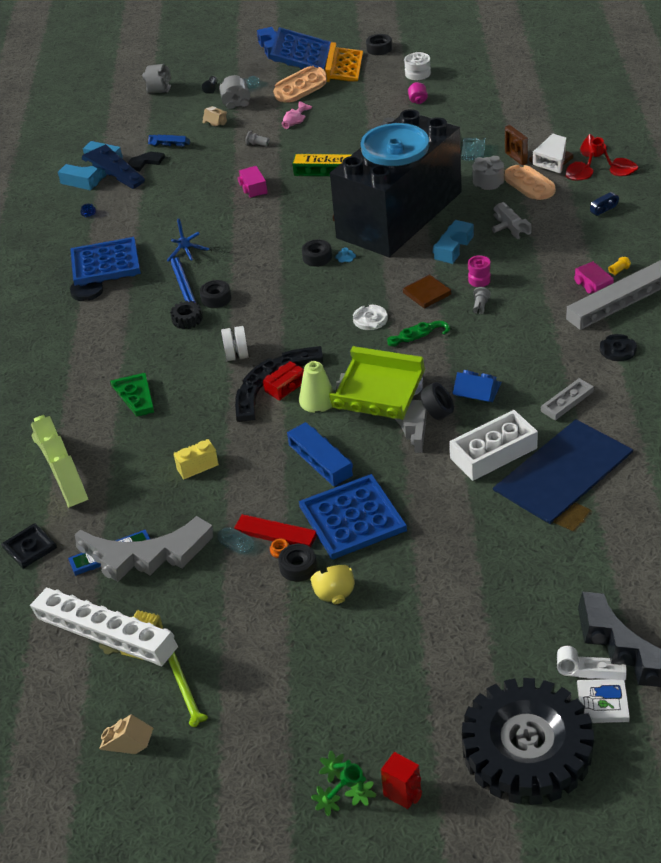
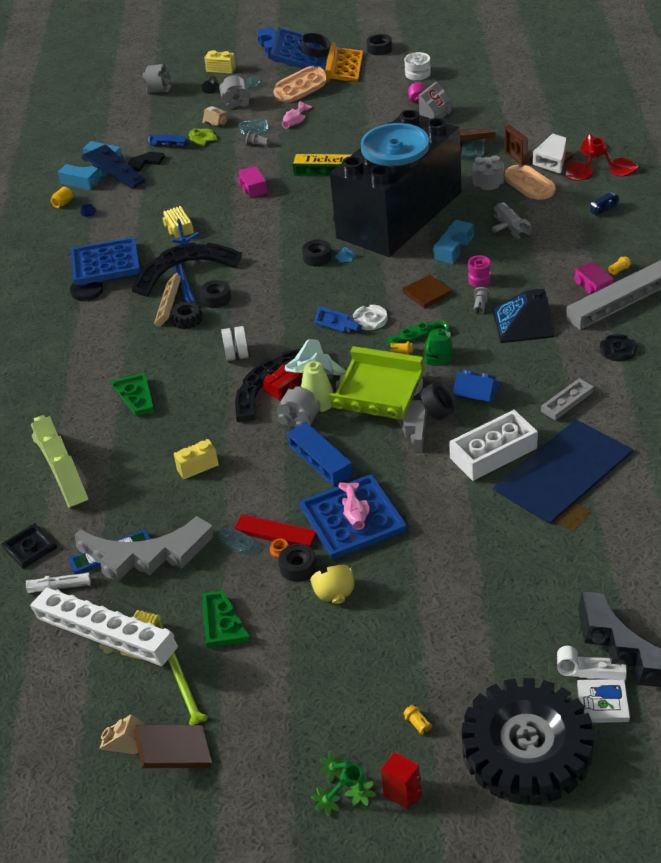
none -> white pin [26,572,91,593]
none -> yellow brick [50,187,73,208]
none -> black plate [132,243,242,297]
none -> reddish brown tile [134,725,212,768]
none -> tan tile [154,273,181,327]
none -> light yellow brick [162,206,194,239]
none -> lime plate [189,128,217,146]
none -> green wing [202,590,251,648]
none -> light yellow brick [204,50,236,73]
none -> clear light blue plate [238,119,268,134]
none -> light grey brick [277,387,320,428]
none -> light aqua piece [285,339,346,375]
none -> black tyre [301,33,331,57]
none -> blue hinge [314,306,362,333]
none -> bright pink animal [339,482,369,530]
none -> yellow pin [391,341,413,355]
none -> yellow pin [404,705,432,735]
none -> light grey slope [419,82,452,118]
none -> green helmet [424,328,453,366]
none -> reddish brown tile [460,127,496,142]
none -> black slope [492,288,554,343]

